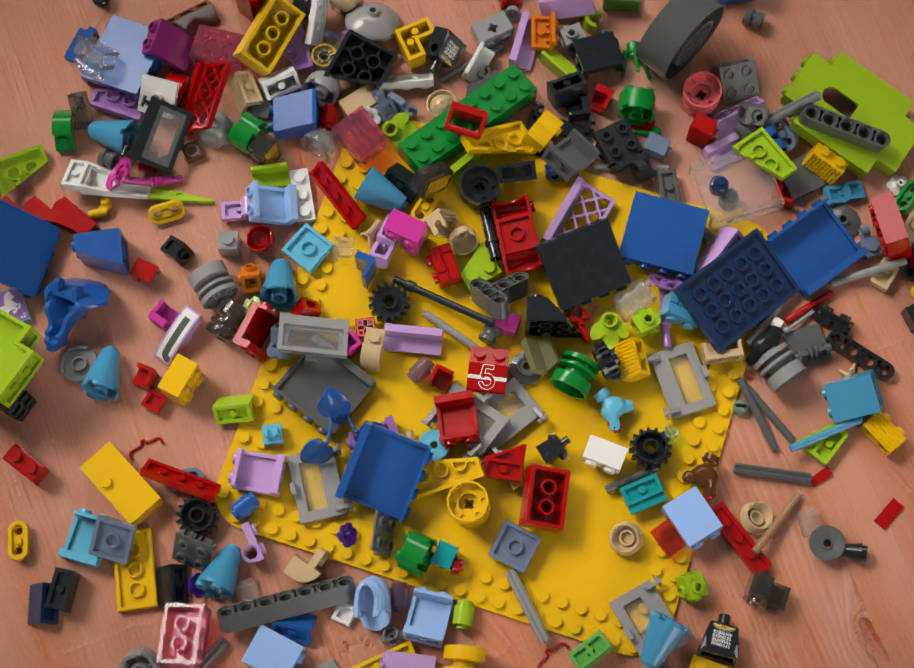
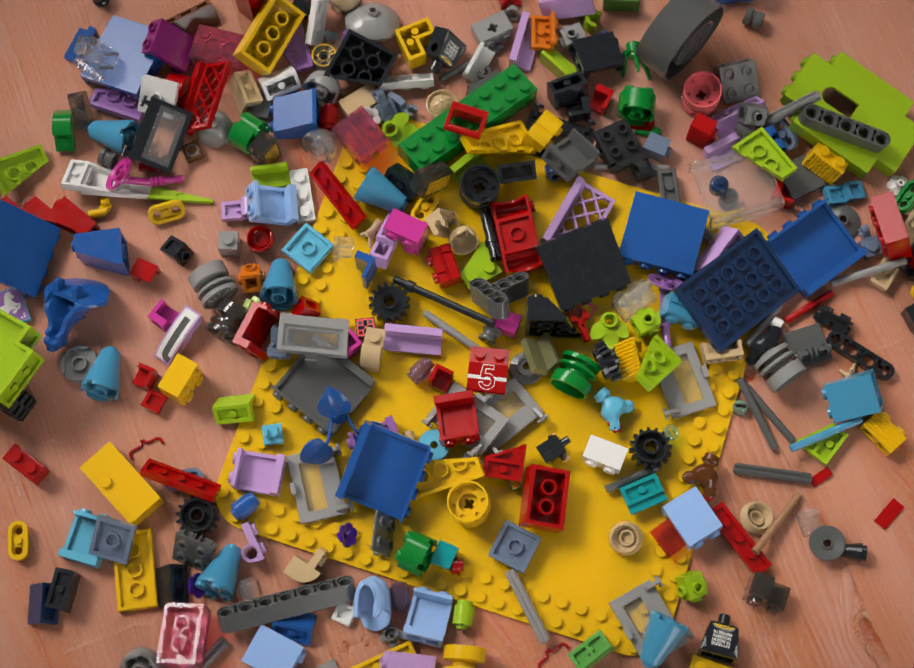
light grey hinge [783,309,815,334] -> none
none -> lime wing [635,334,683,392]

